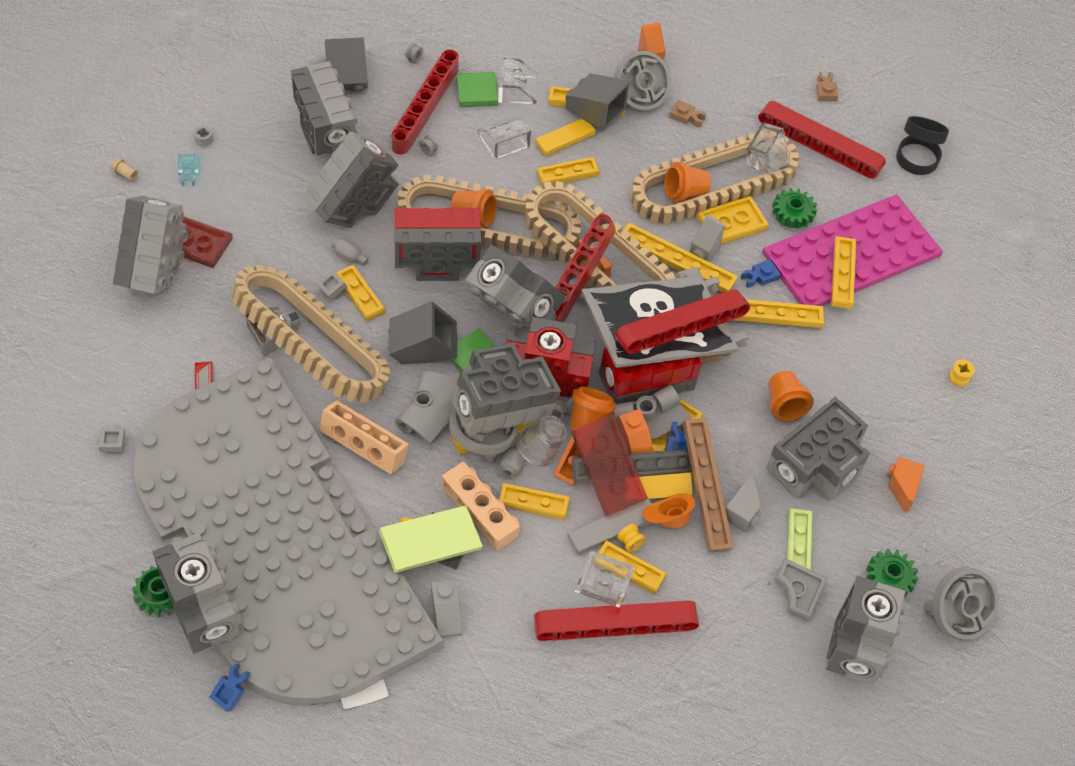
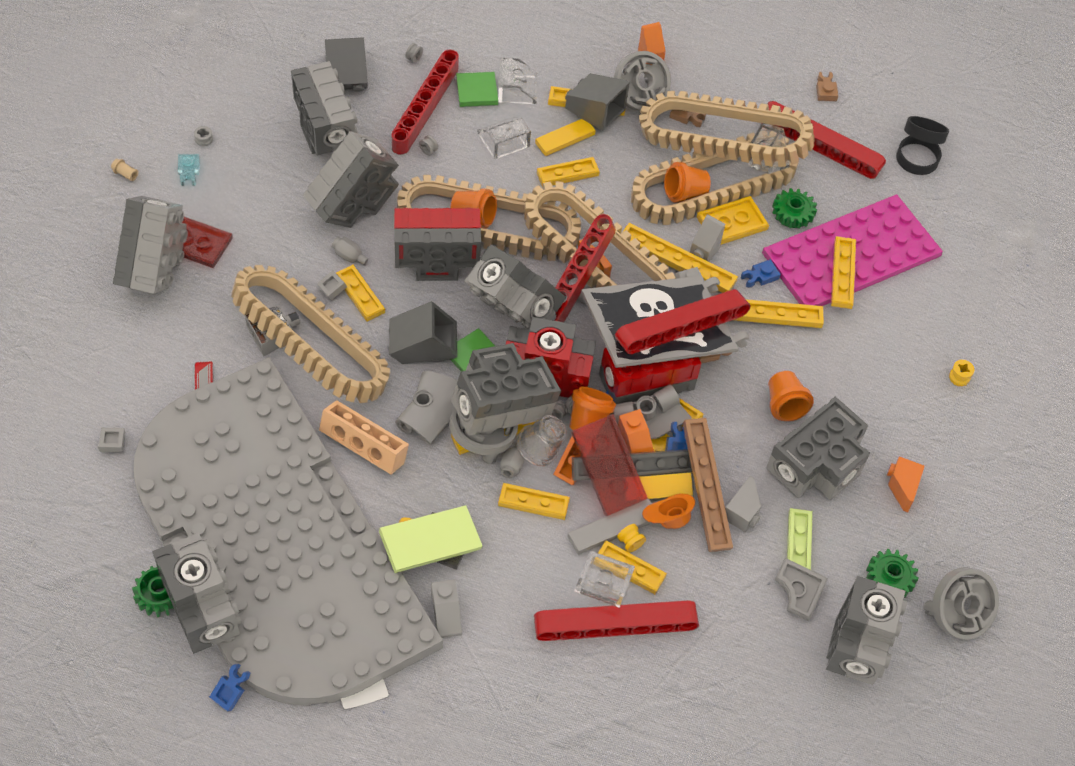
light nougat brick [441,461,520,551] -> none
none -> tan piece [639,91,815,167]

